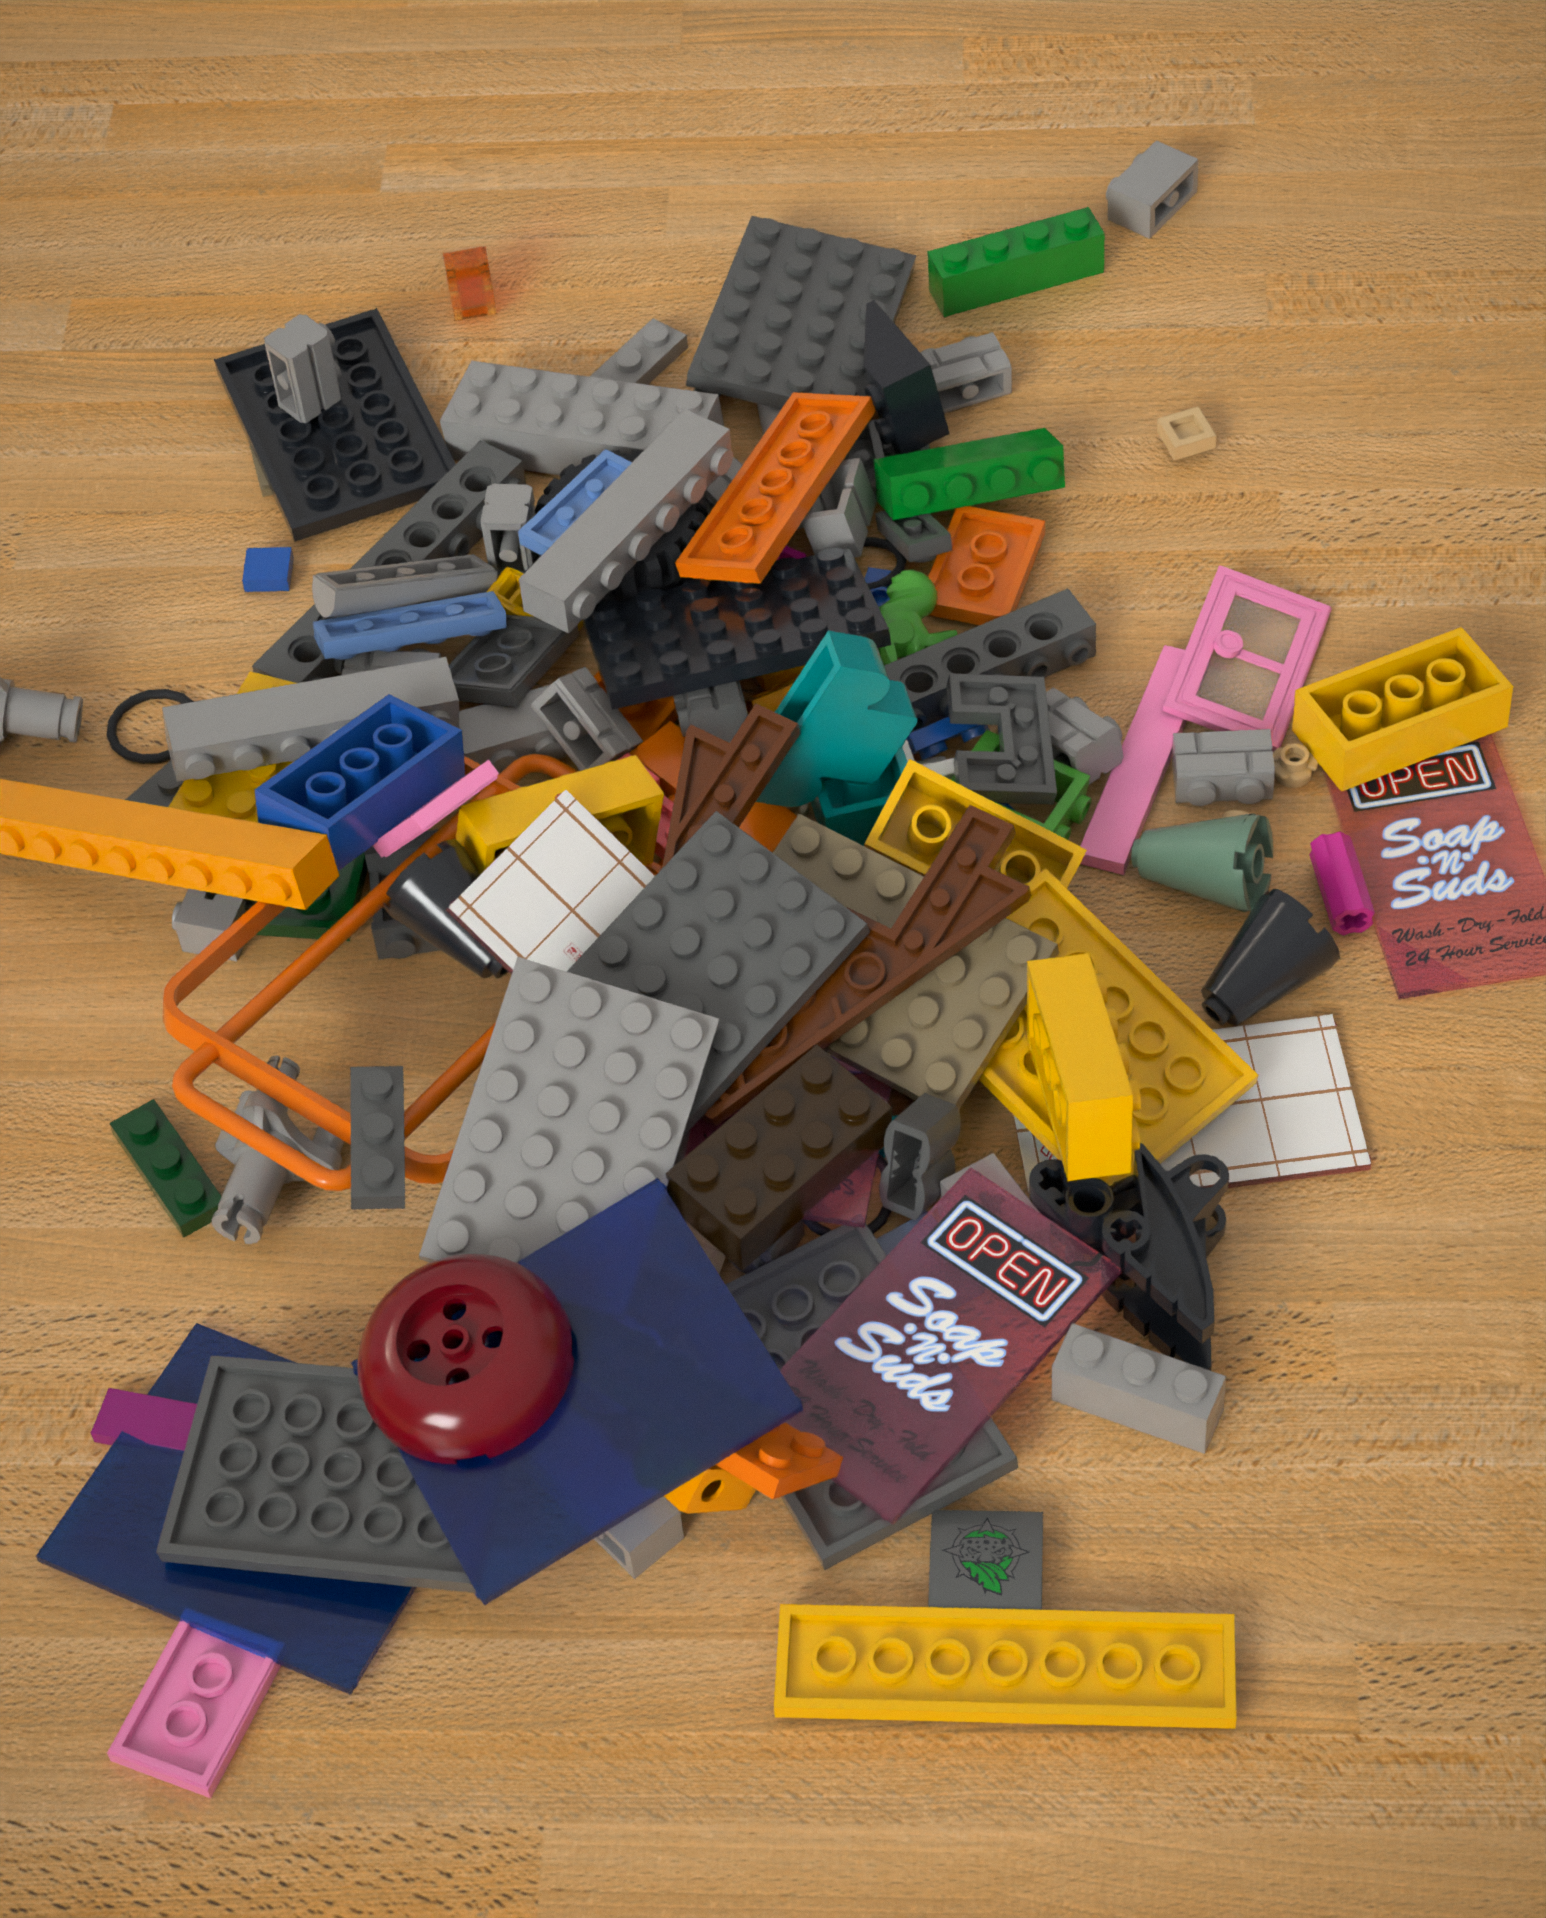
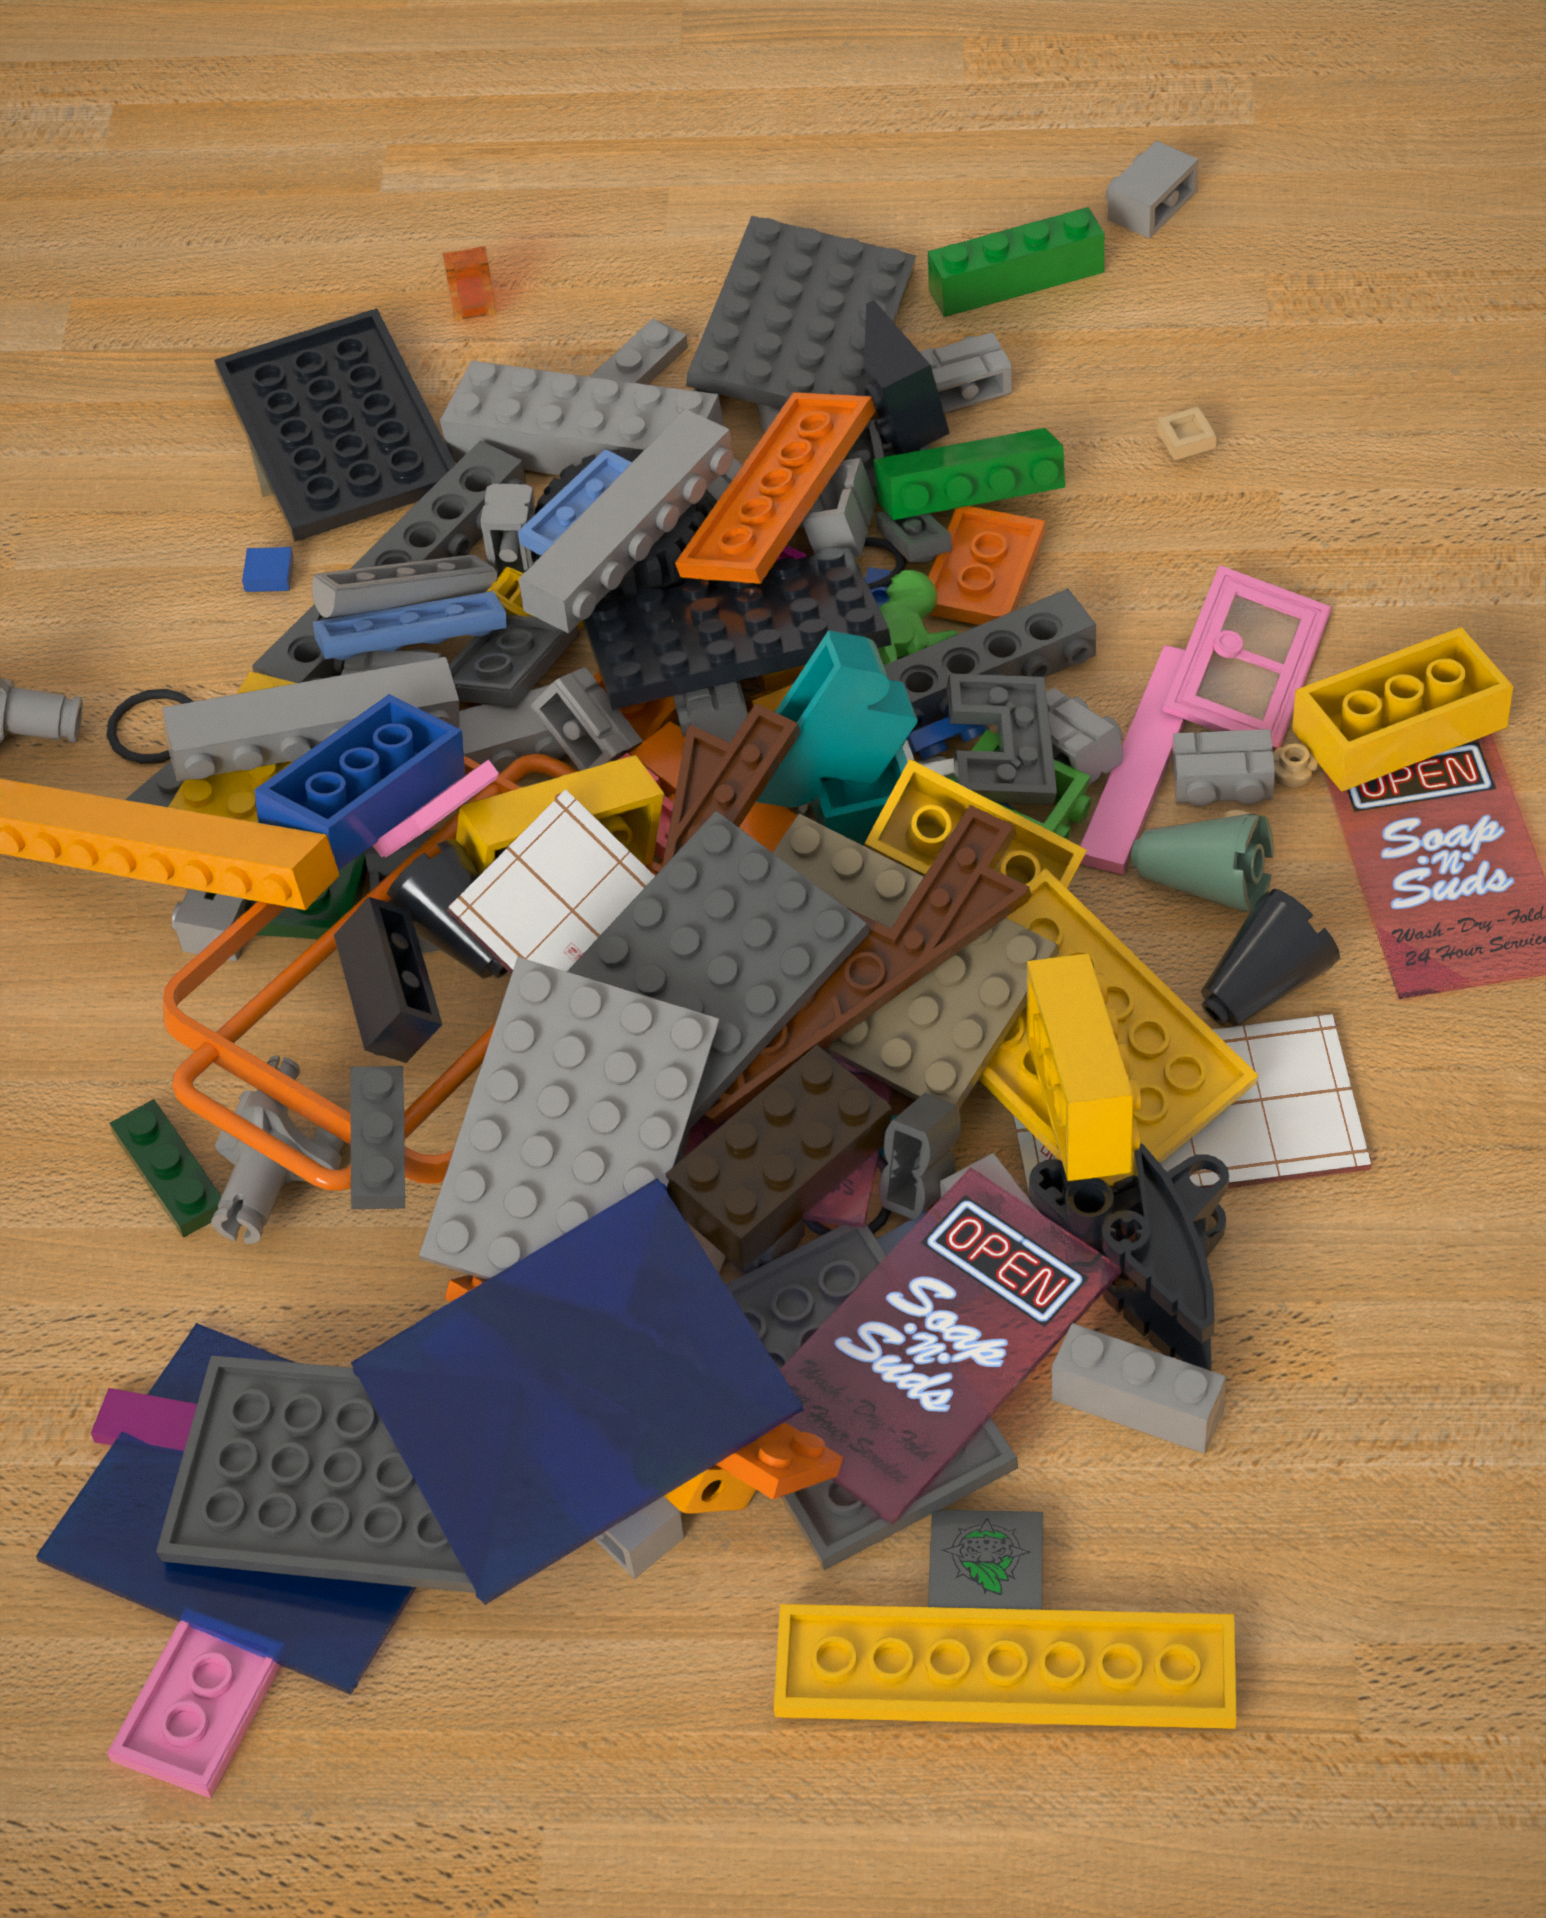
light grey brick [264,314,342,423] -> none
dark red brick [357,1254,574,1464] -> none
dark pink axle [1309,831,1375,936] -> none
none -> black brick [334,896,443,1063]

